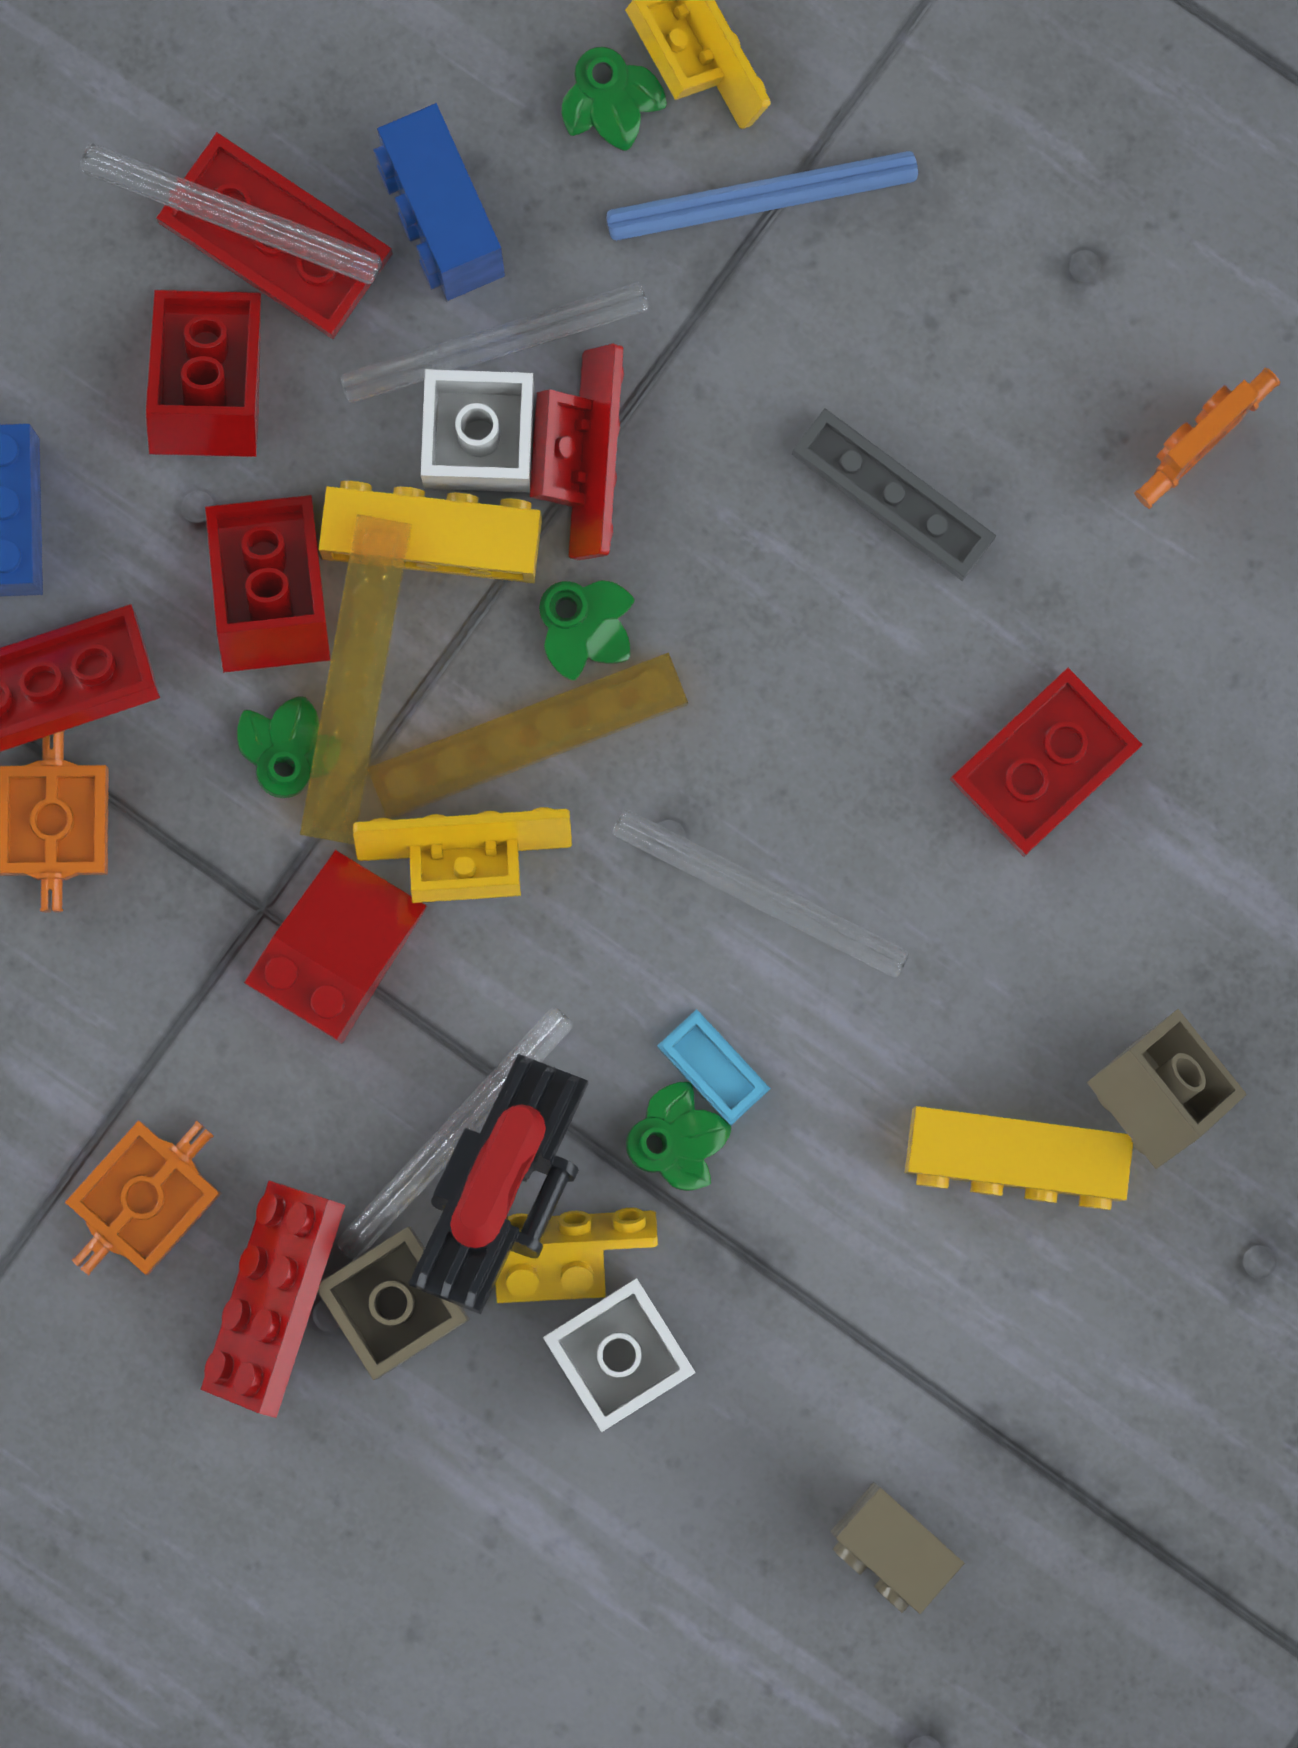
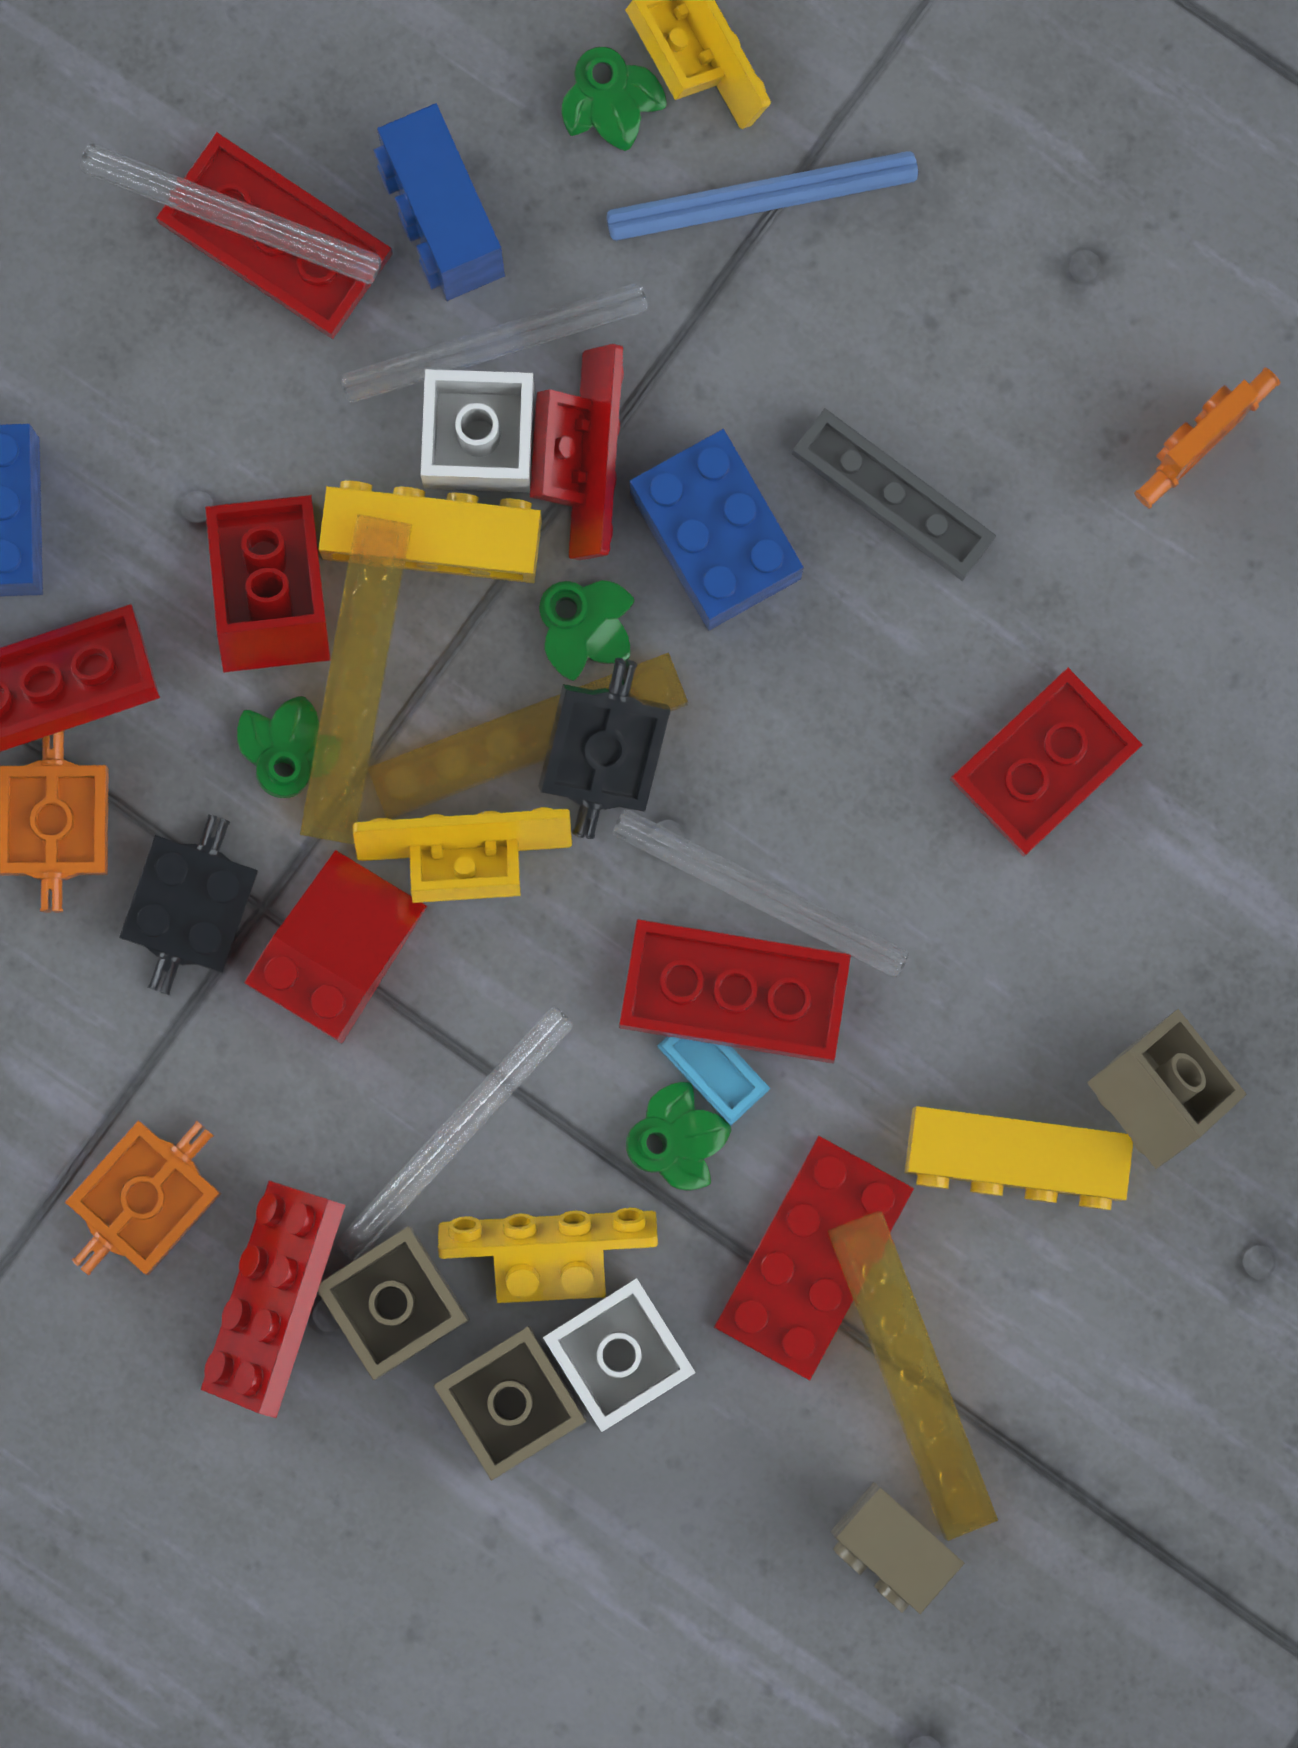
red slope [146,290,261,457] -> none
black piece [409,1054,588,1314] -> none
none -> black plate [119,814,258,995]
none -> dark tan brick [433,1326,587,1481]
none -> black plate [538,658,671,839]
none -> red plate [619,919,851,1064]
none -> blue brick [630,428,804,631]
none -> red plate [714,1136,914,1381]
none -> clear yellow plate [828,1211,998,1541]

